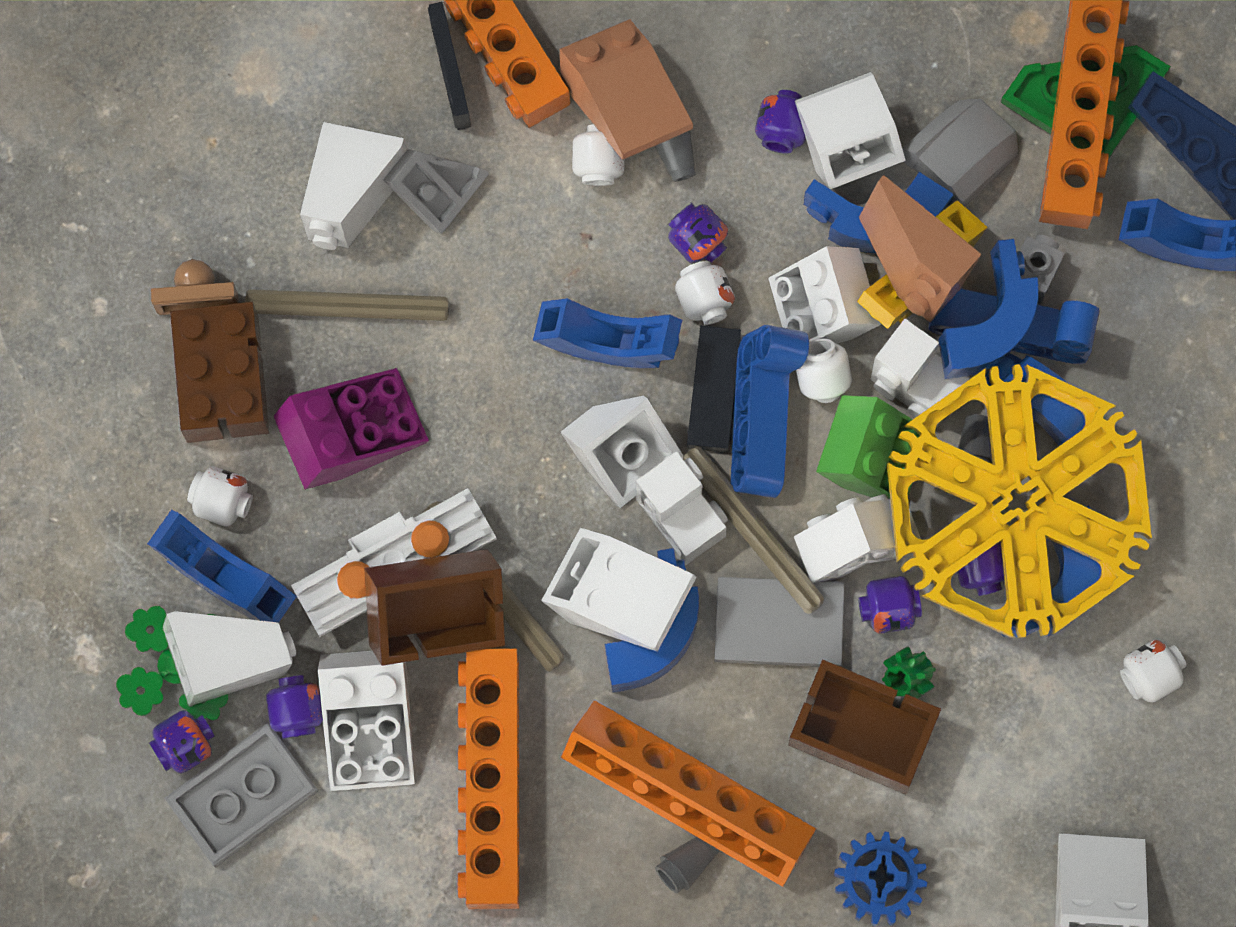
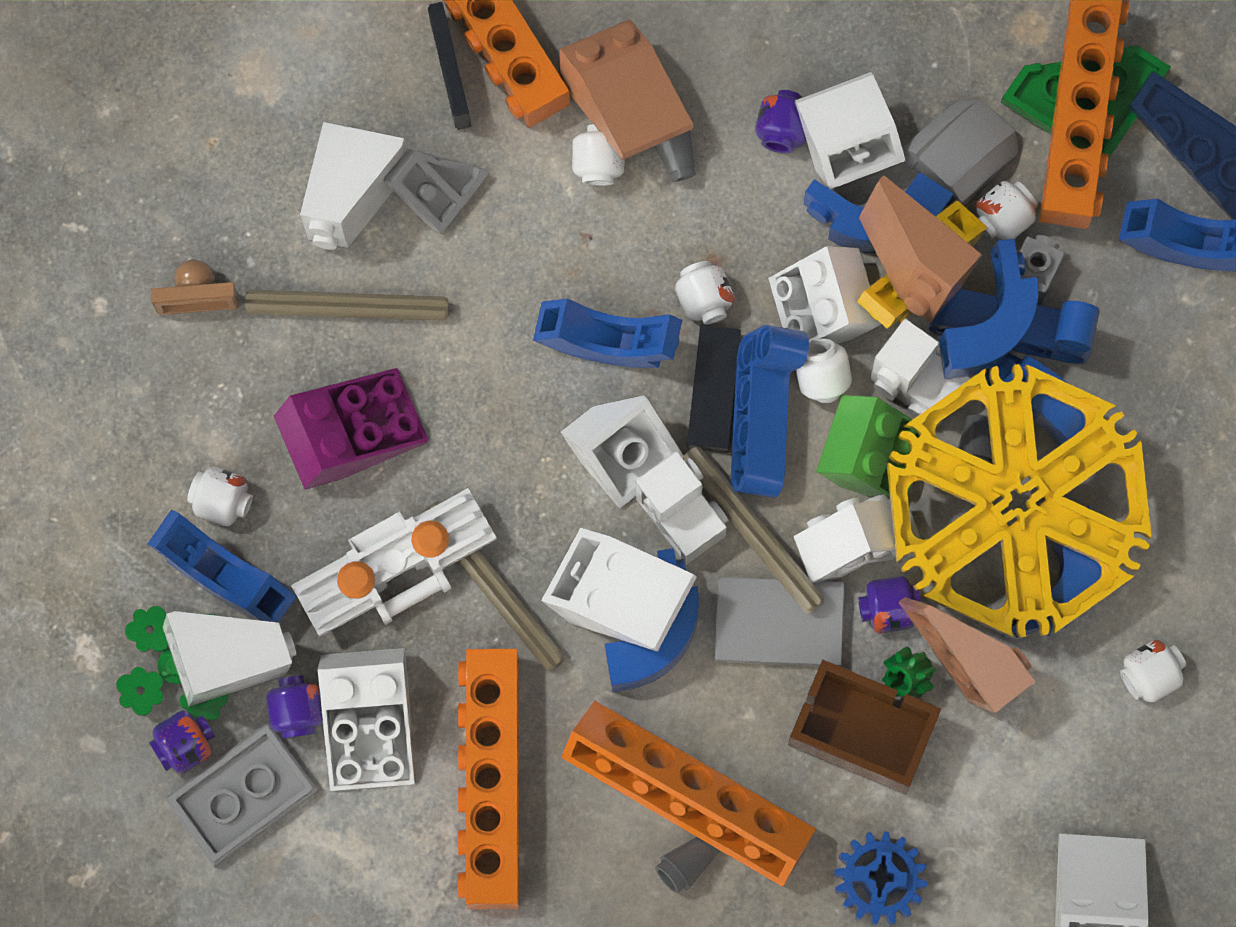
reddish brown piece [170,302,270,443] -> none
reddish brown piece [364,549,505,666] -> none
dark purple head [668,202,728,264] -> none
dark purple head [957,541,1005,596] -> none
none -> nougat slope [898,597,1035,713]
none -> white head [976,181,1038,240]

